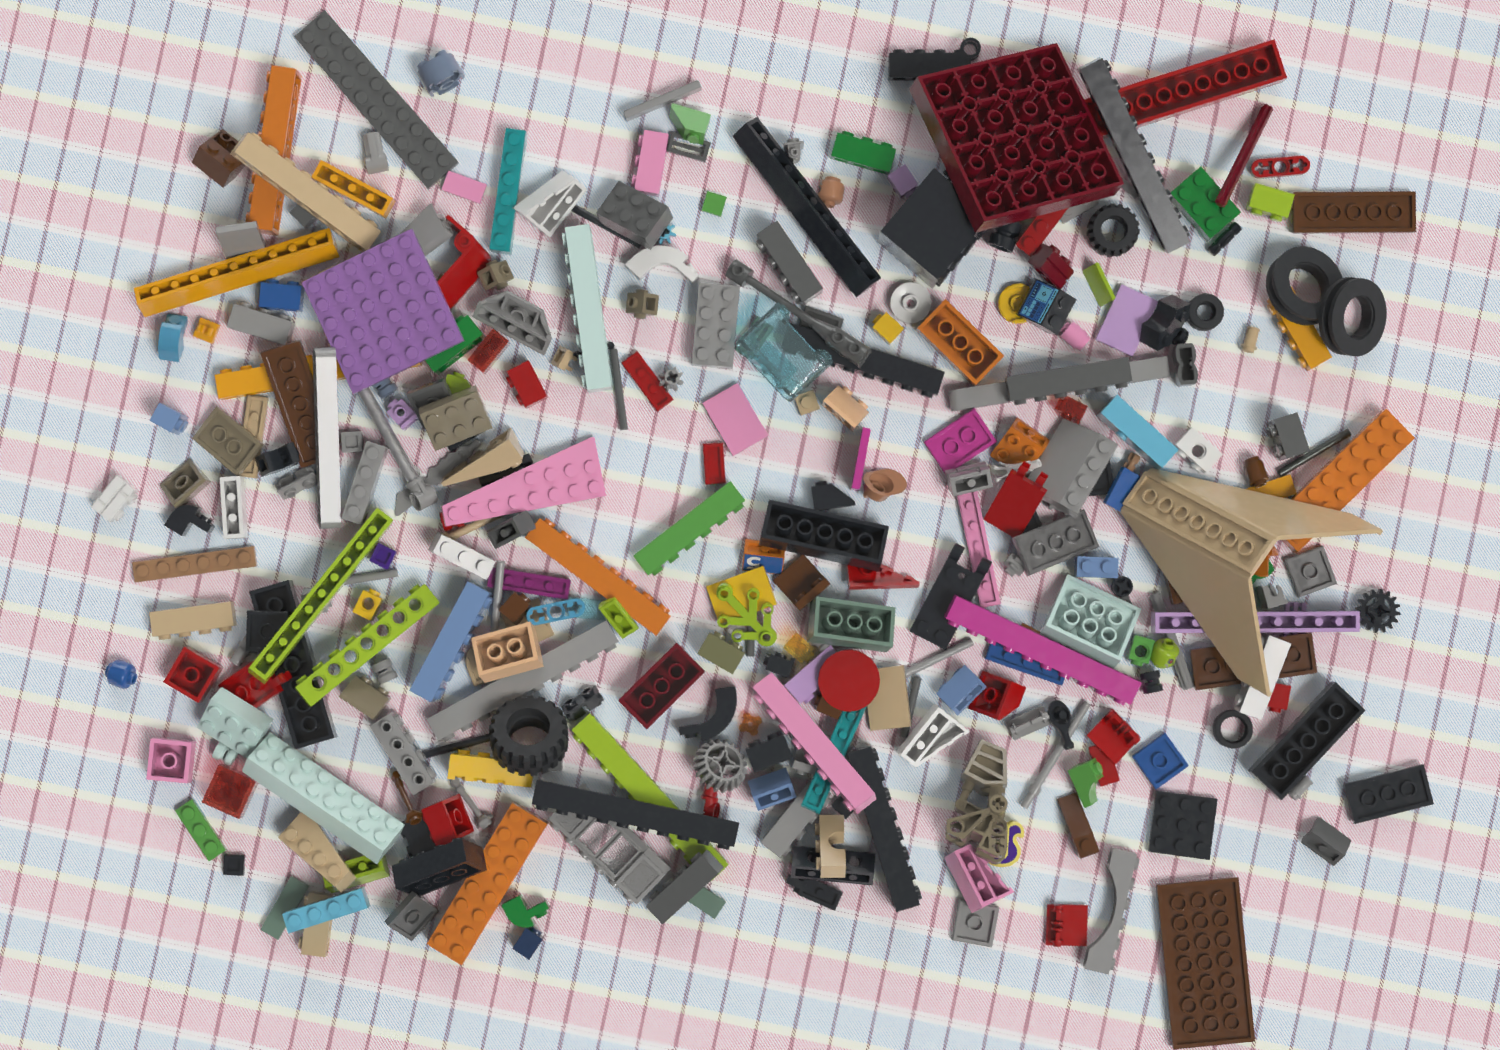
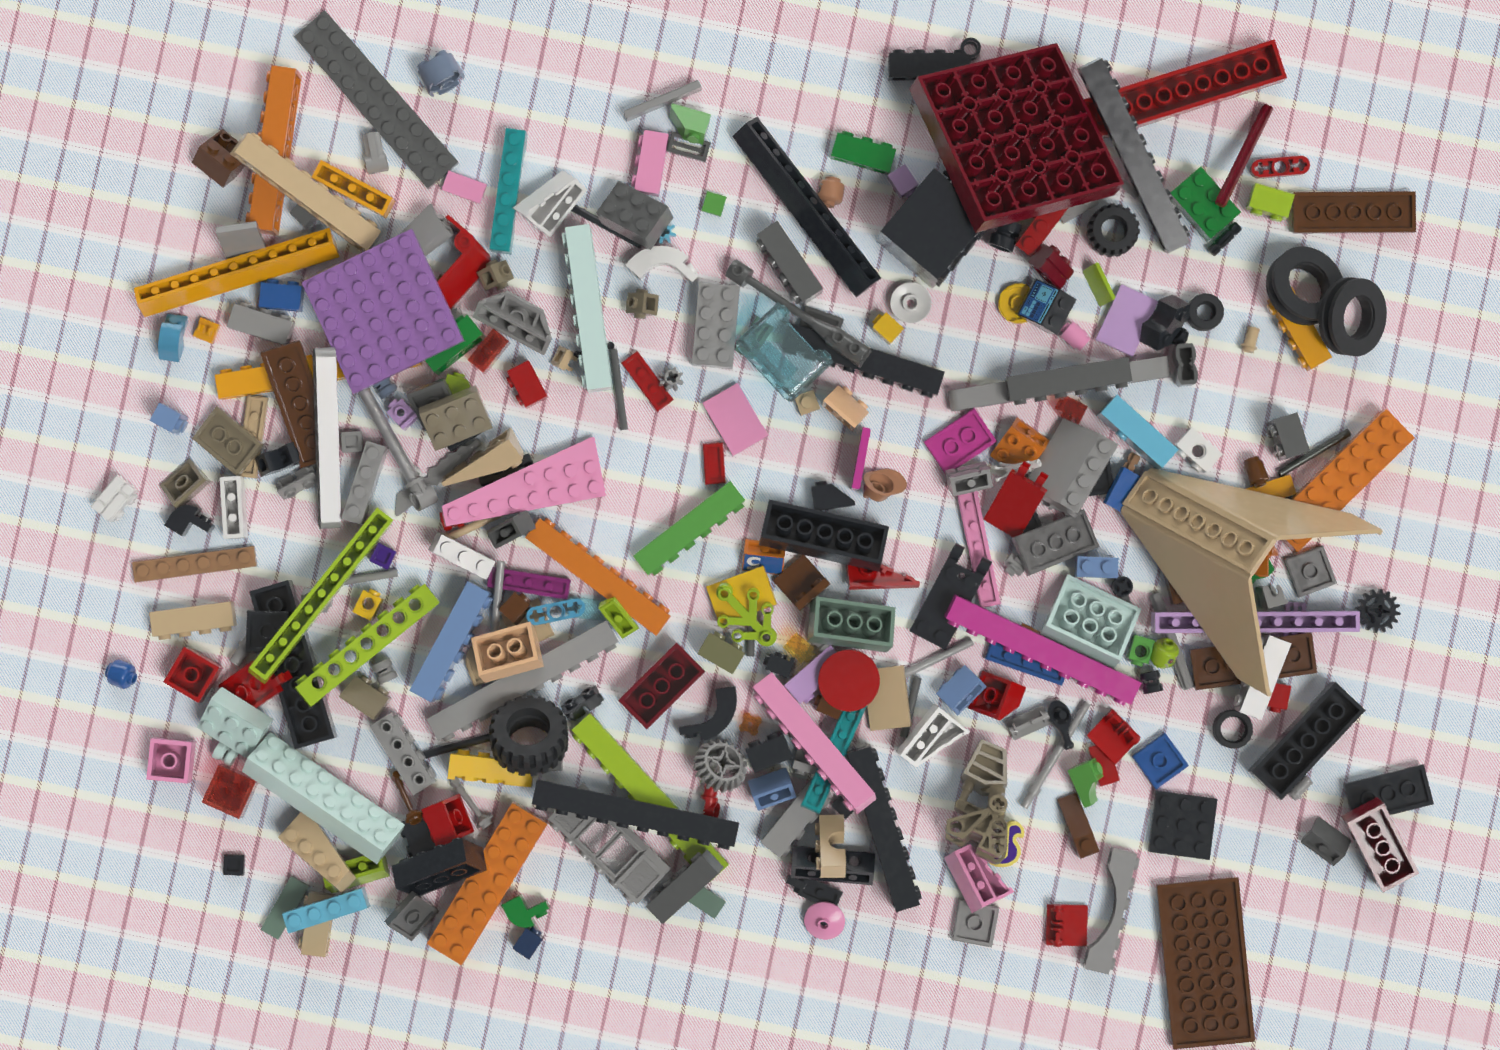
bright green plate [175,799,227,861] -> none
light grey hinge [783,138,804,164] -> none
orange brick [916,299,1004,387] -> none
none -> bright pink dish [804,901,845,940]
none -> brick [1341,797,1420,893]

